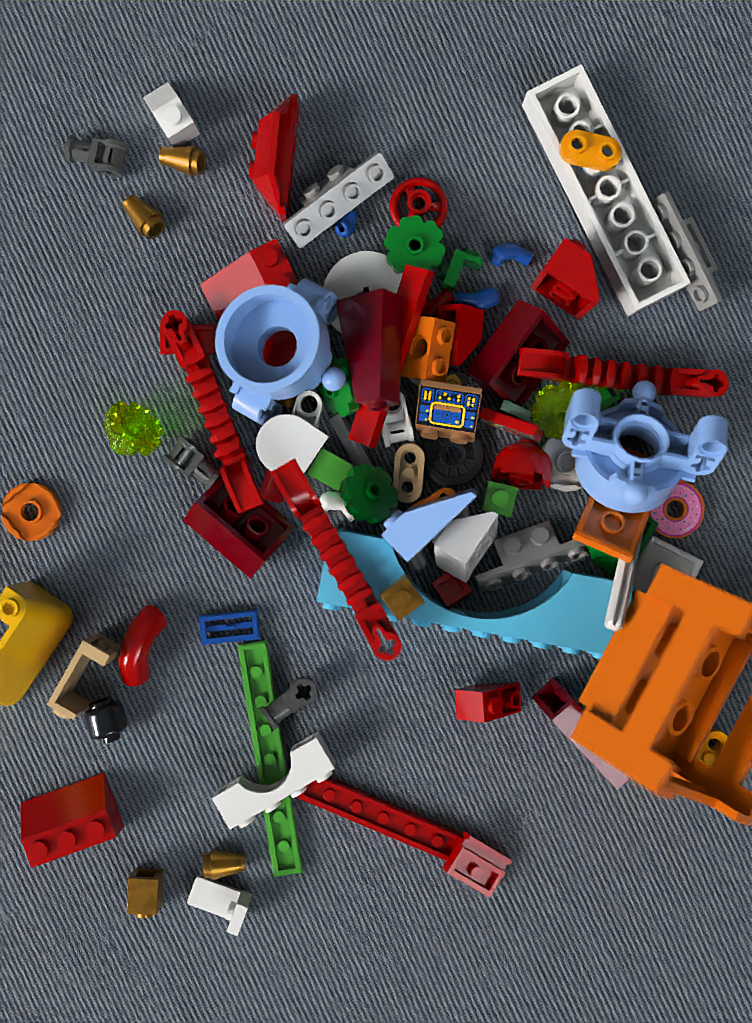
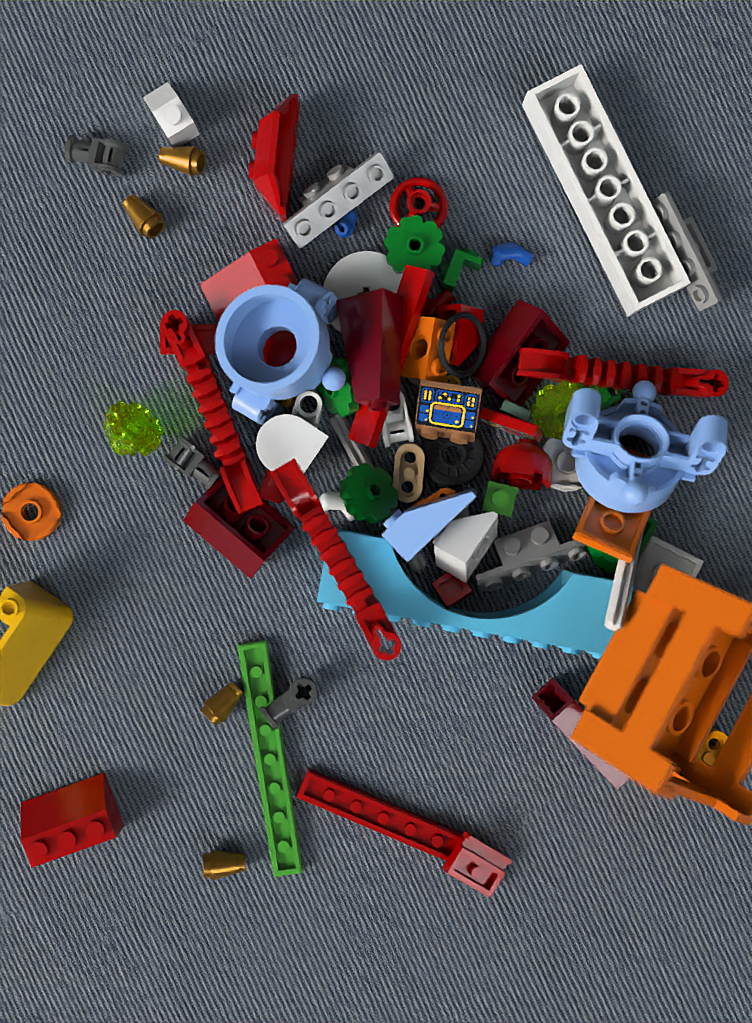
tan panel [47,633,120,720] -> none
black head [84,697,128,744] -> none
red cylinder [118,605,168,687] -> none
pearl gold brick [127,868,164,918] -> none
white bracket [187,875,252,936] -> none
blue tile [199,609,261,645] -> none
white arch [212,731,336,829] -> none
bright green brick [307,447,353,491] -> none
pearl gold brick [380,574,425,621] -> none
blue arm [455,287,500,310] -> none
red slope [455,682,522,723] -> none
red slope [530,237,600,320] -> none
light orange plate [559,130,622,171] -> none
tile [649,480,705,539] -> none
none -> pearl gold cone [200,681,244,726]
none -> black tyre [438,312,487,378]

